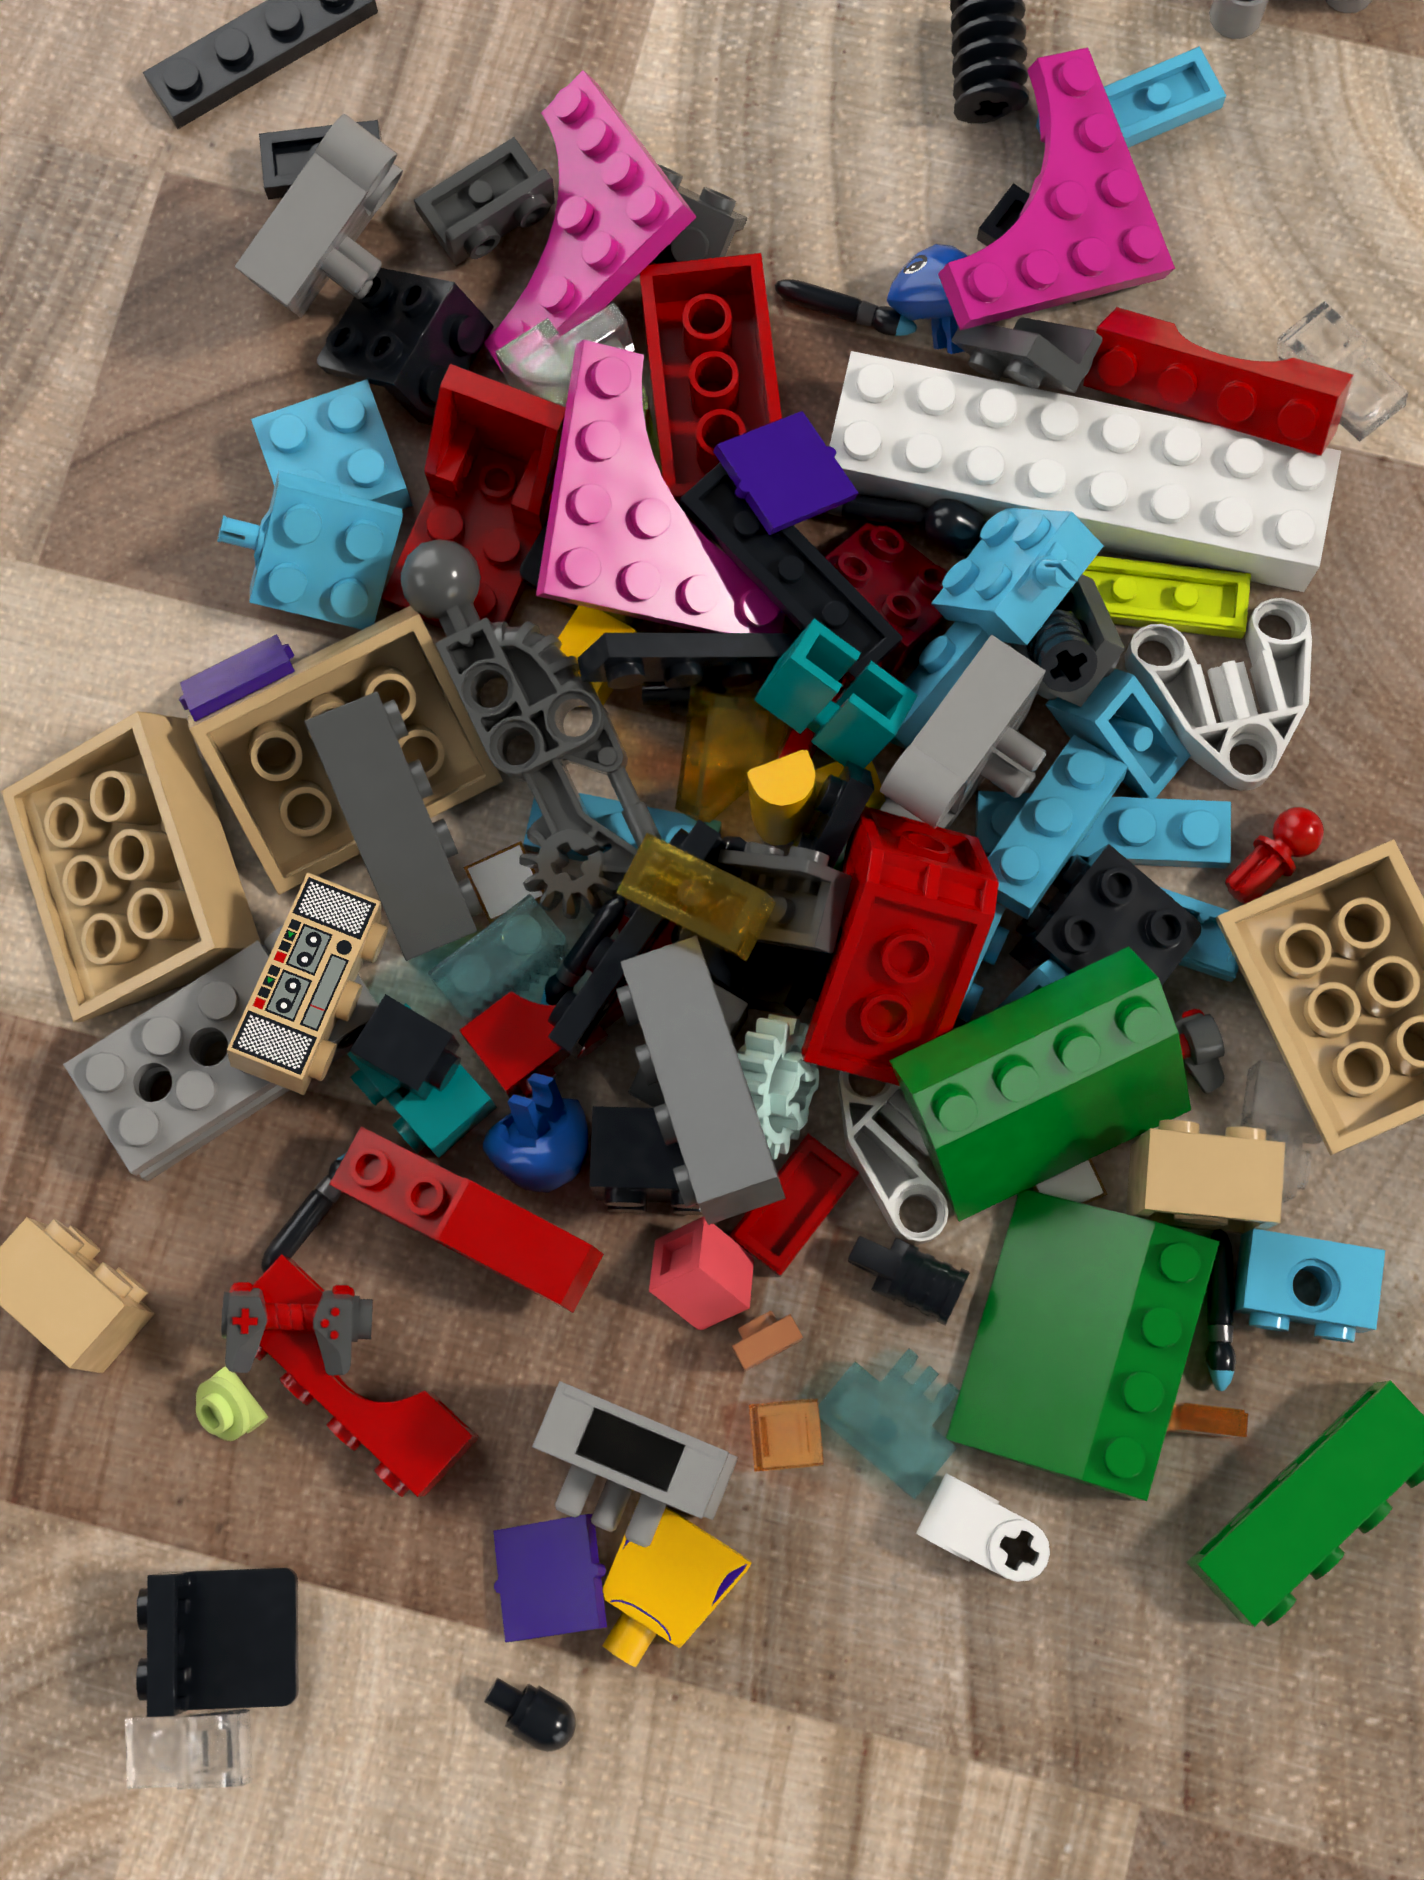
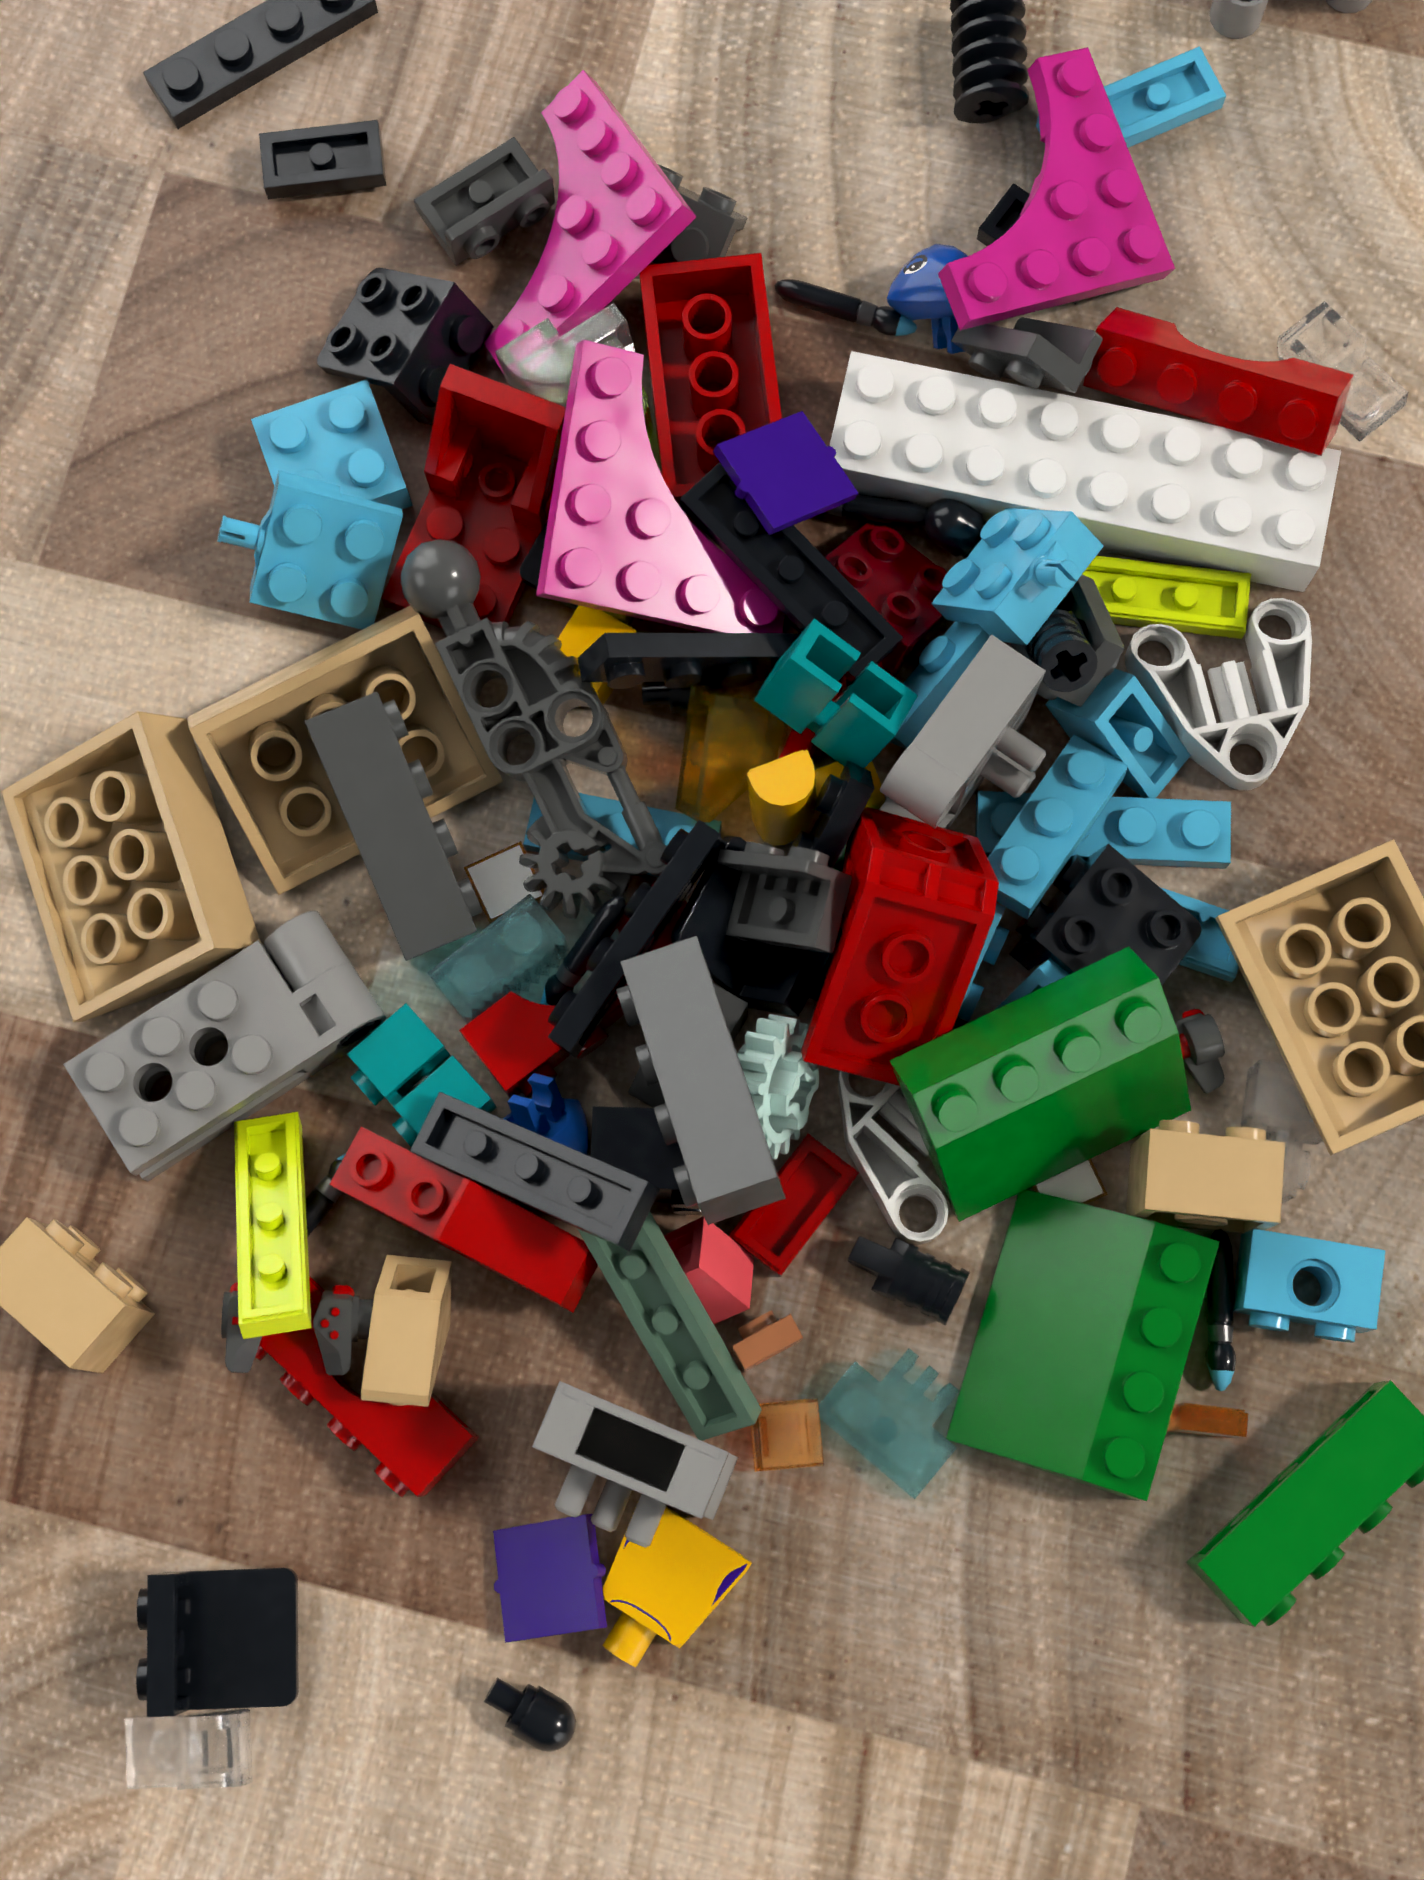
dark purple piece [179,634,295,721] -> none
yellowish green plate [196,1366,268,1441] -> none
brick [227,872,388,1095] -> none
light grey piece [235,114,403,318] -> none
black brick [350,994,461,1100] -> none
clear yellow slope [616,833,776,961] -> none
white piece [916,1473,1050,1582] -> none
red axle [1225,807,1324,904] -> none
none -> neon yellow tile [234,1112,312,1339]
none -> tan slope [361,1255,452,1407]
none -> black plate [410,1092,660,1252]
none -> sand green plate [577,1211,762,1441]

